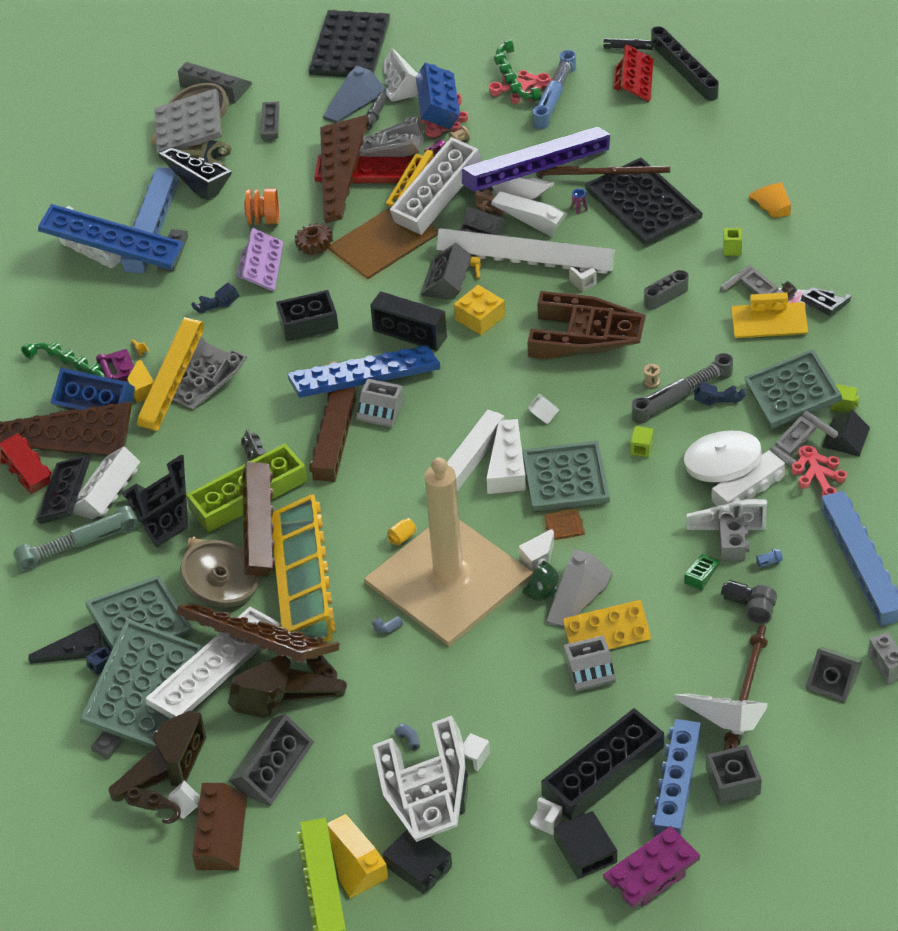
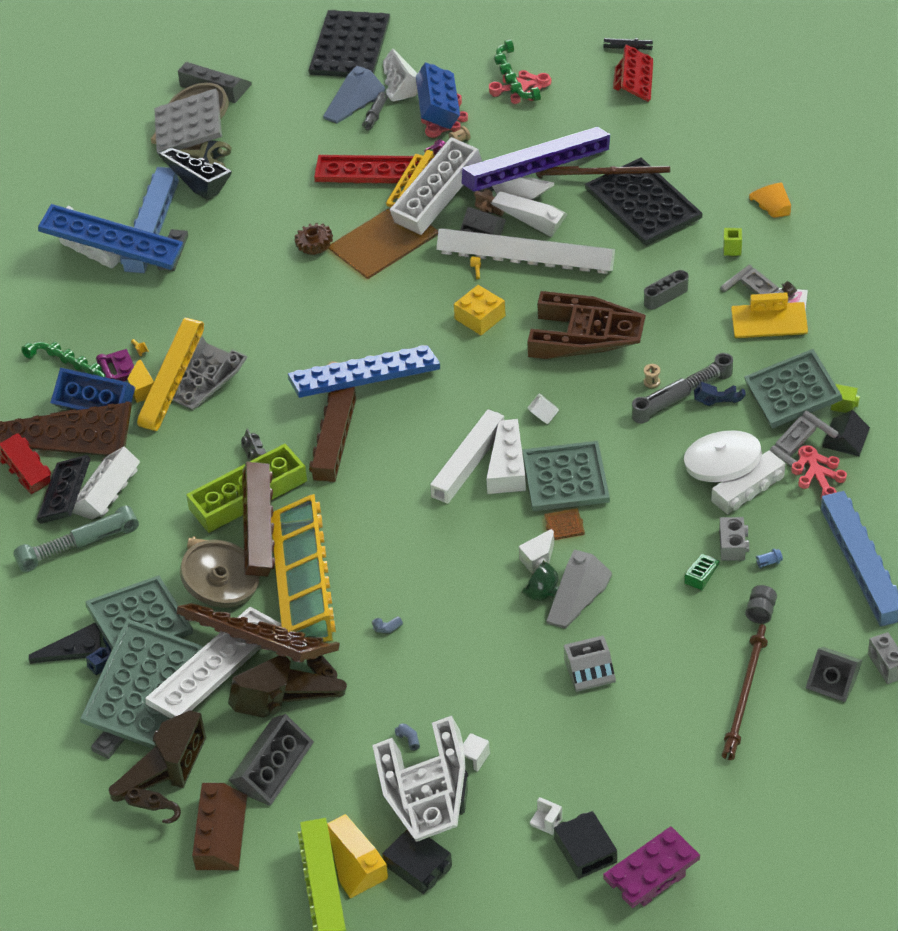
black wedge [122,454,188,547] -> none
white panel [167,780,200,819] -> none
dark blue piece [191,282,240,313] -> none
lavender bracket [236,228,283,292] -> none
orange wheel [244,188,279,225] -> none
dark grey plate [261,101,280,139] -> none
black brick [276,290,339,341] -> none
reddish brown wing [320,115,369,223] -> none
light grey slope [356,379,404,428] -> none
light grey wedge [359,117,424,157] -> none
tan piece [364,457,533,647] -> none
black brick [370,291,447,351] -> none
yellow brick [387,518,416,546] -> none
dark grey slope [421,243,471,299] -> none
medium blue piece [533,50,576,129] -> none
black brick [541,708,664,820] -> none
yellow bracket [563,600,651,650] -> none
white panel [569,267,597,292] -> none
flat silver piece [570,188,588,214] -> none
lime brick [630,426,654,458] -> none
black beam [651,26,719,101] -> none
medium blue brick [651,719,701,837] -> none
white wedge [674,694,768,734] -> none
white wedge [686,499,767,530] -> none
dark grey brick [706,745,762,804] -> none
black brick [721,580,752,604] -> none
black wing [801,287,851,316] -> none

